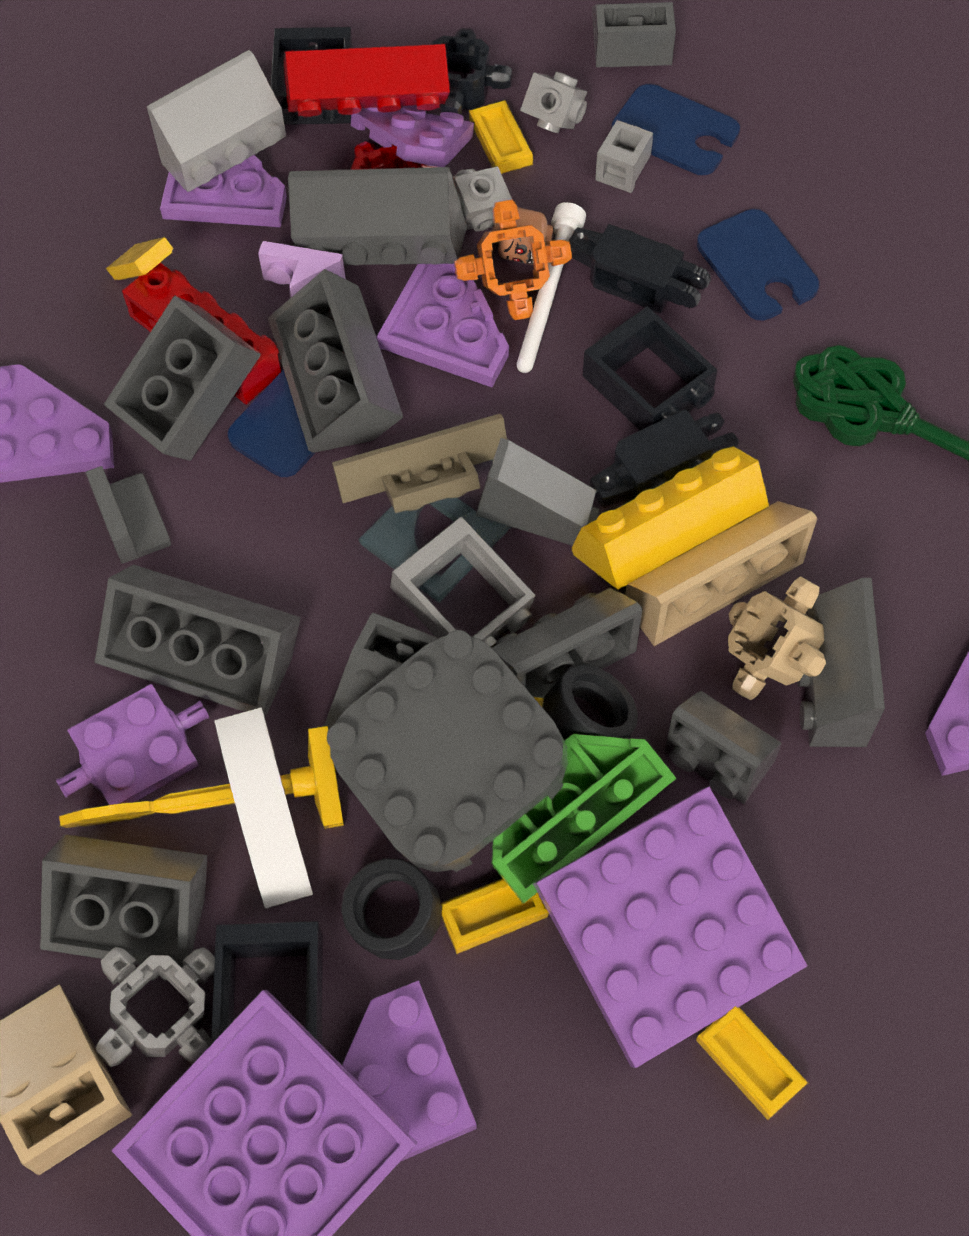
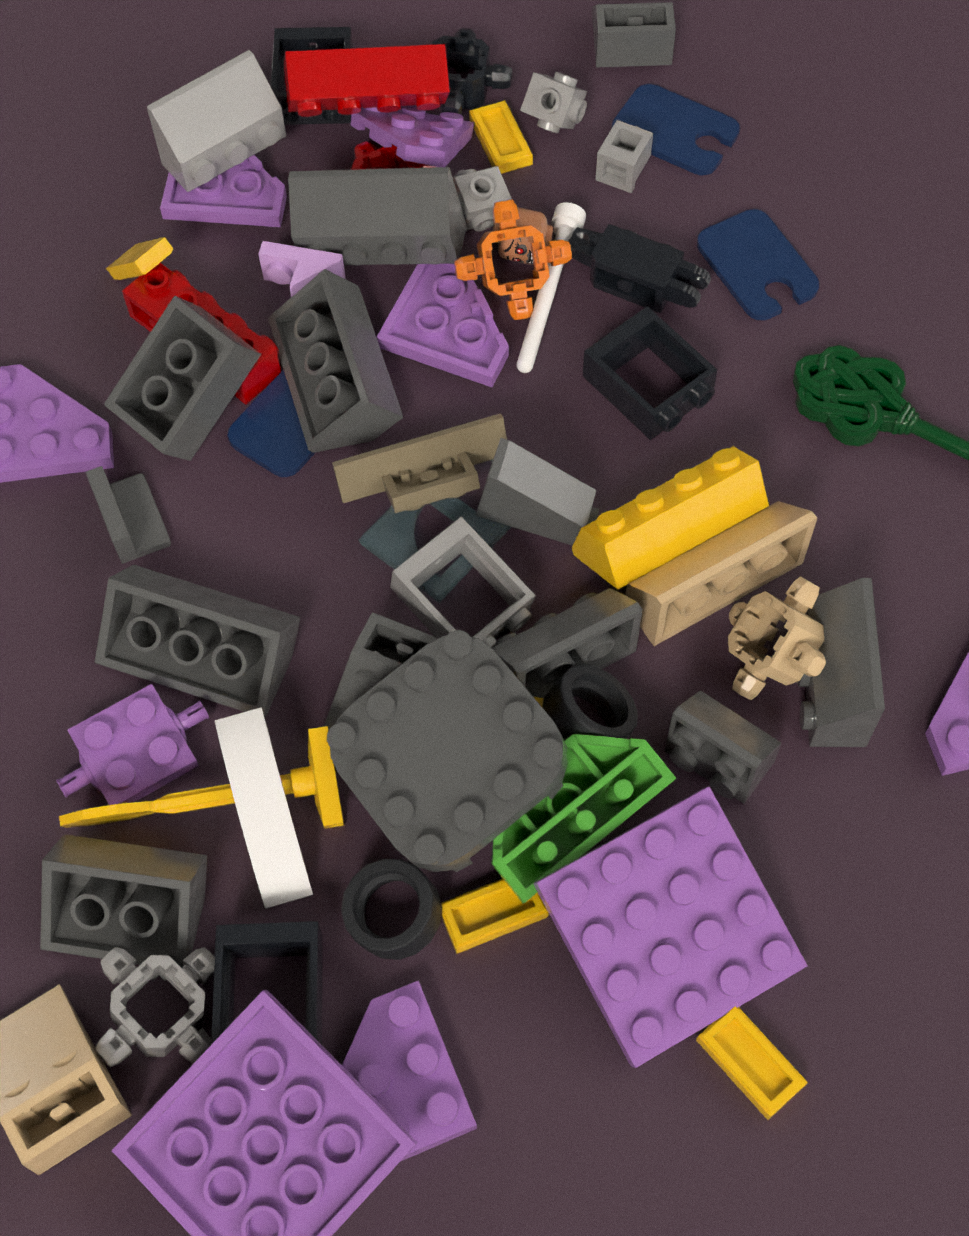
black hinge [590,409,739,507] -> none

